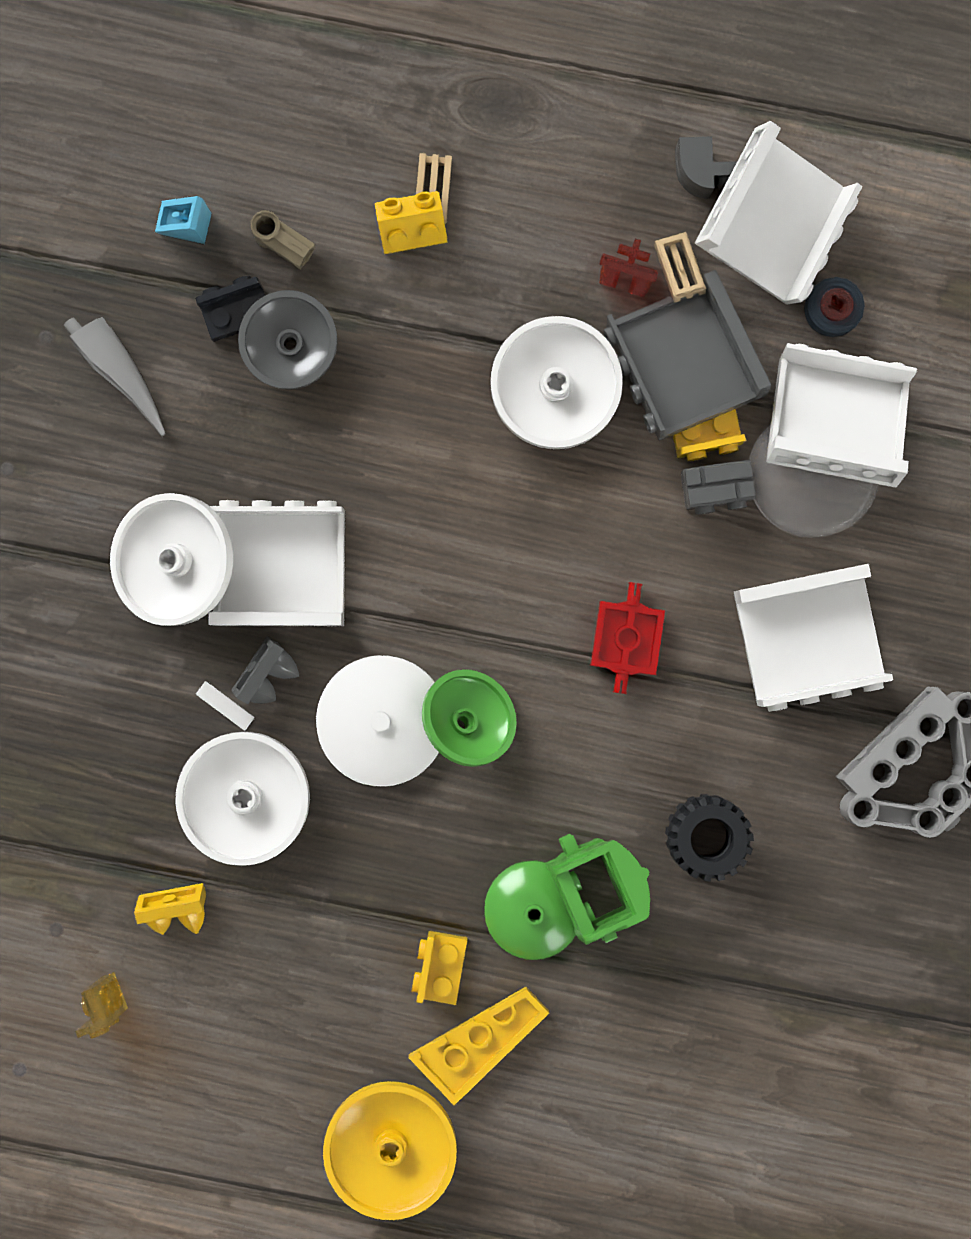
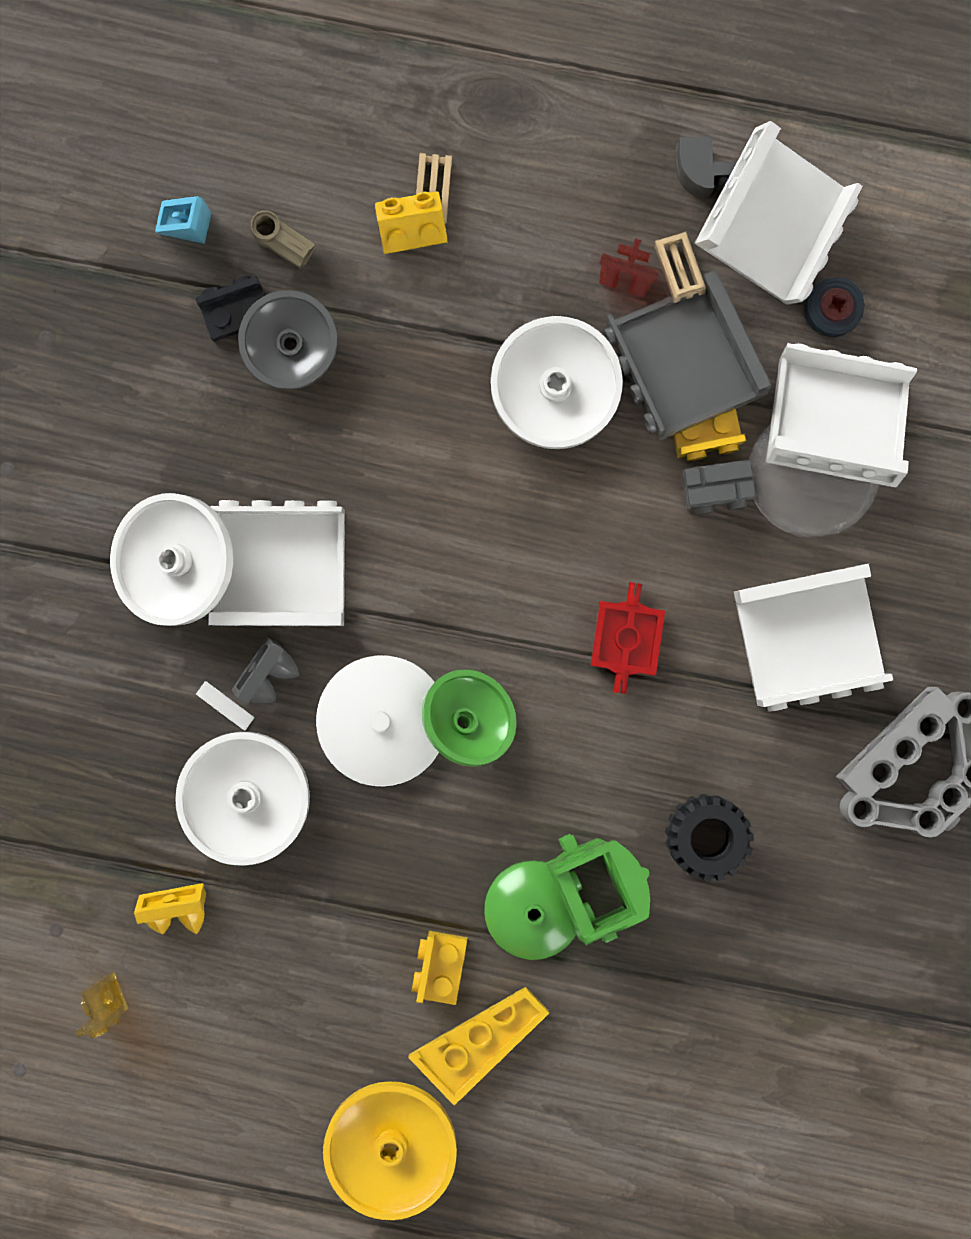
light grey piece [64,317,165,437] -> none

